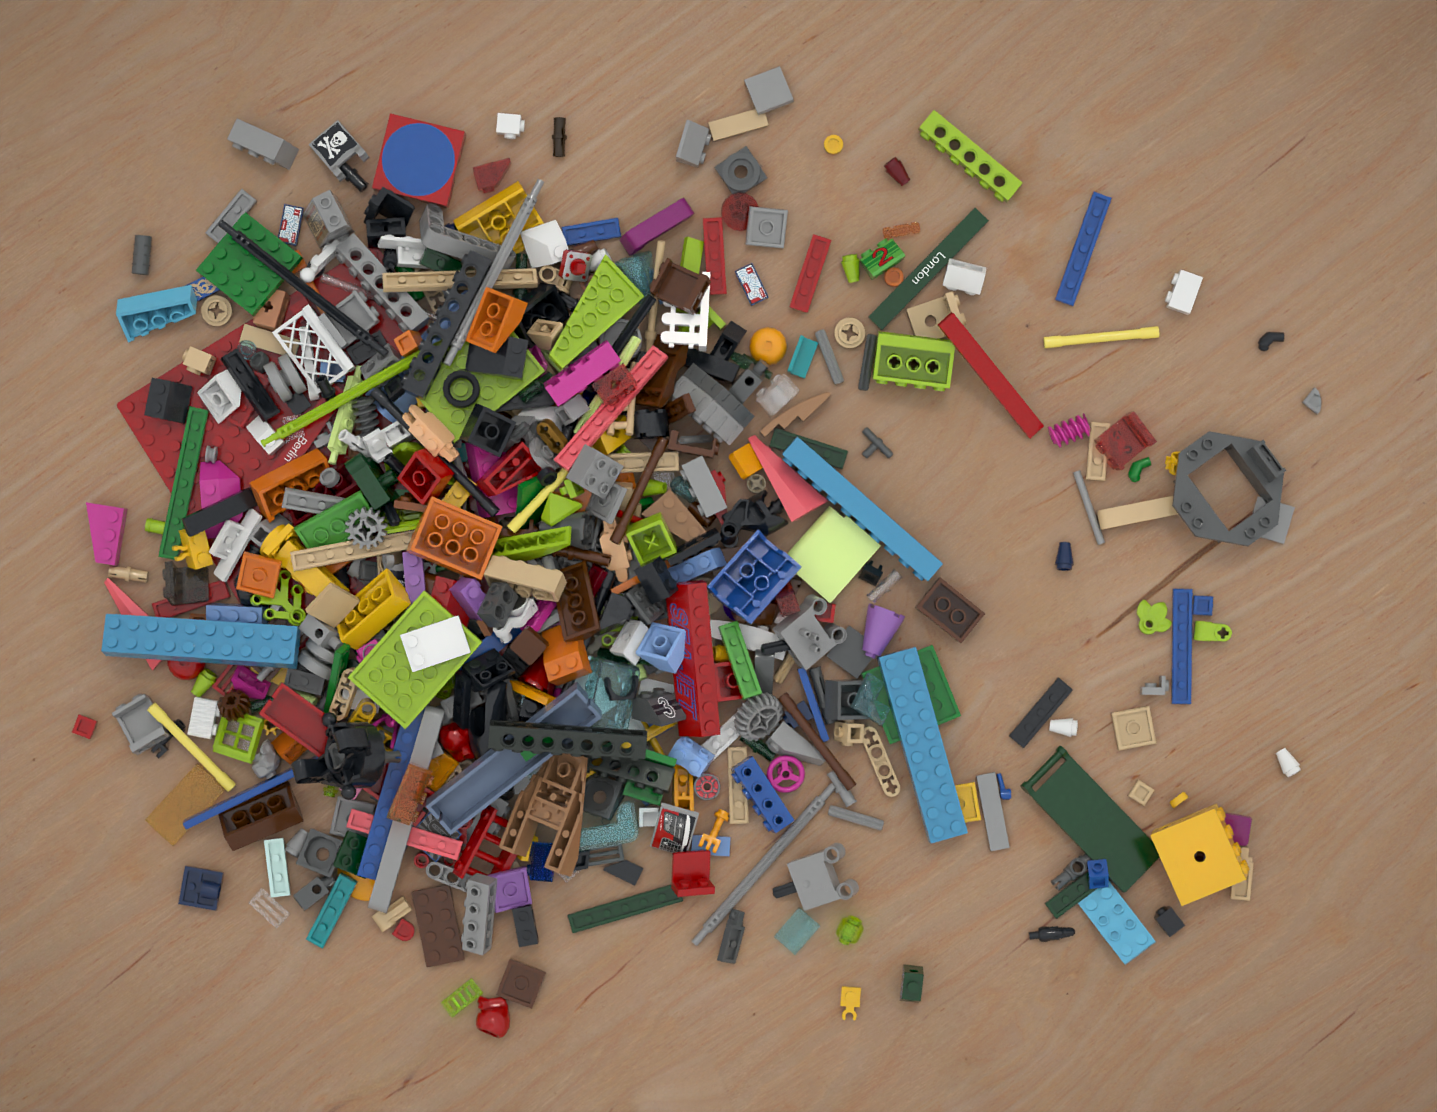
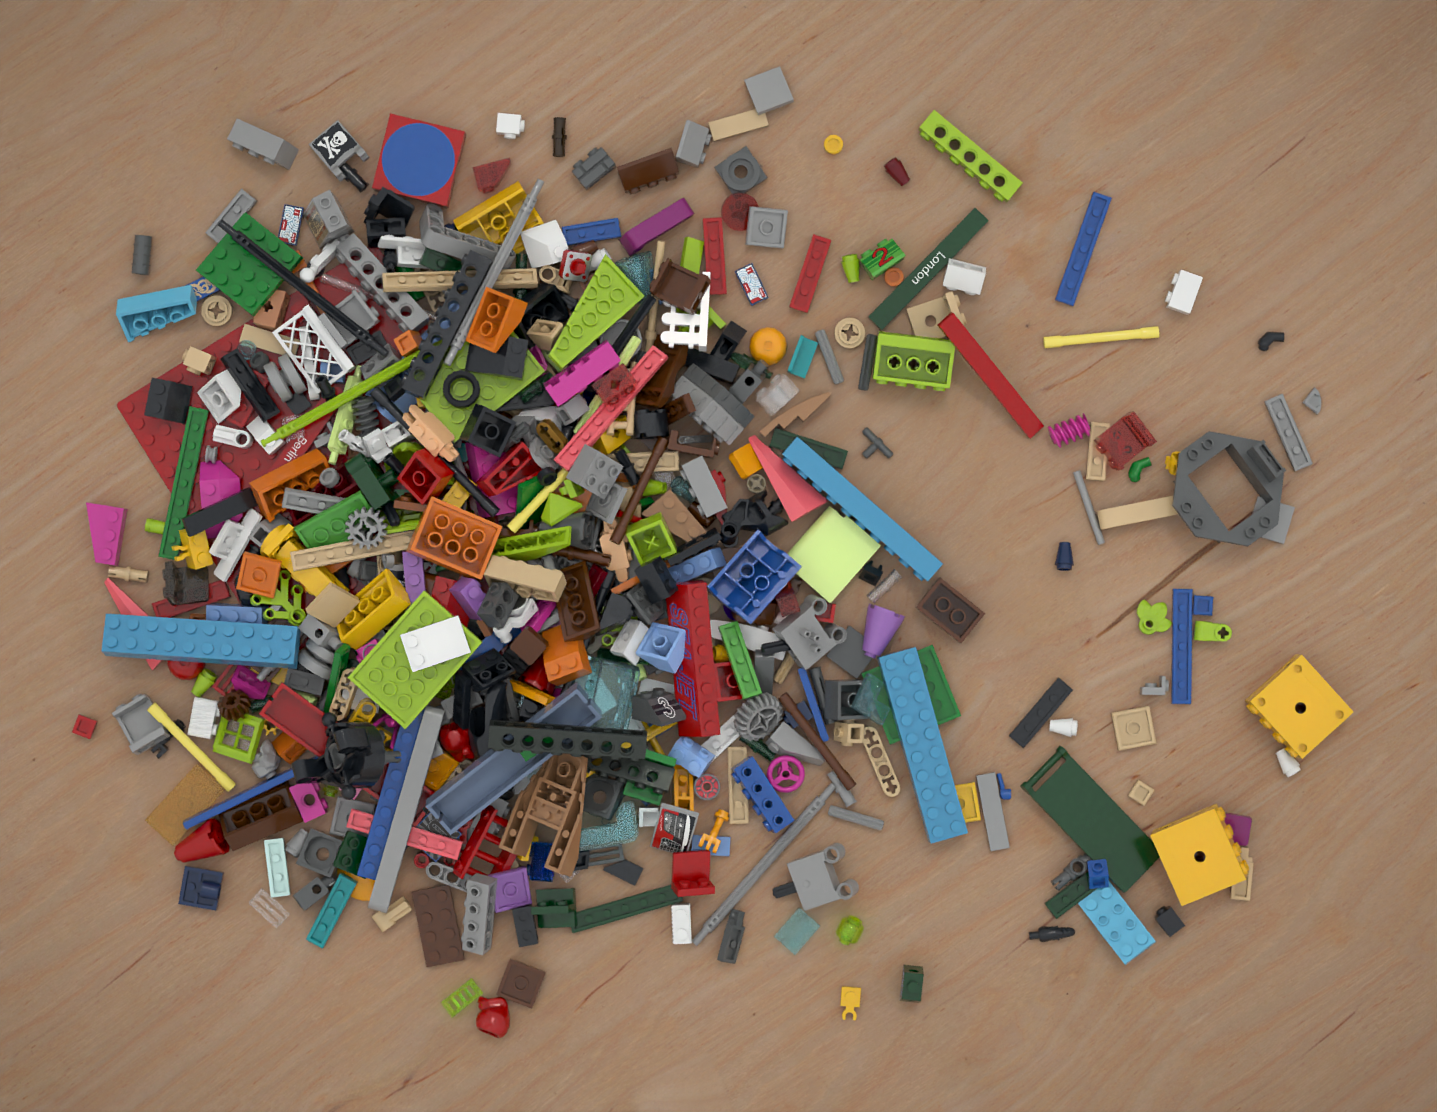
clear orange slope [386,762,435,825] -> none
red tile [392,918,415,941] -> none
black cap [604,675,638,701] -> none
clear orange axle [882,222,920,239] -> none
yellow tile [1170,792,1189,809] -> none
none -> red cone [174,818,230,863]
none -> white piece [213,425,253,449]
none -> dark pink brick [289,783,329,823]
none -> dark green bracket [531,888,577,928]
none -> dark grey brick [572,147,616,190]
none -> black axle [614,448,640,486]
none -> reddish brown slope [617,148,679,195]
none -> white brick [671,903,692,944]
none -> yellow gear [1245,654,1353,759]
none -> light grey tile [1264,394,1313,472]

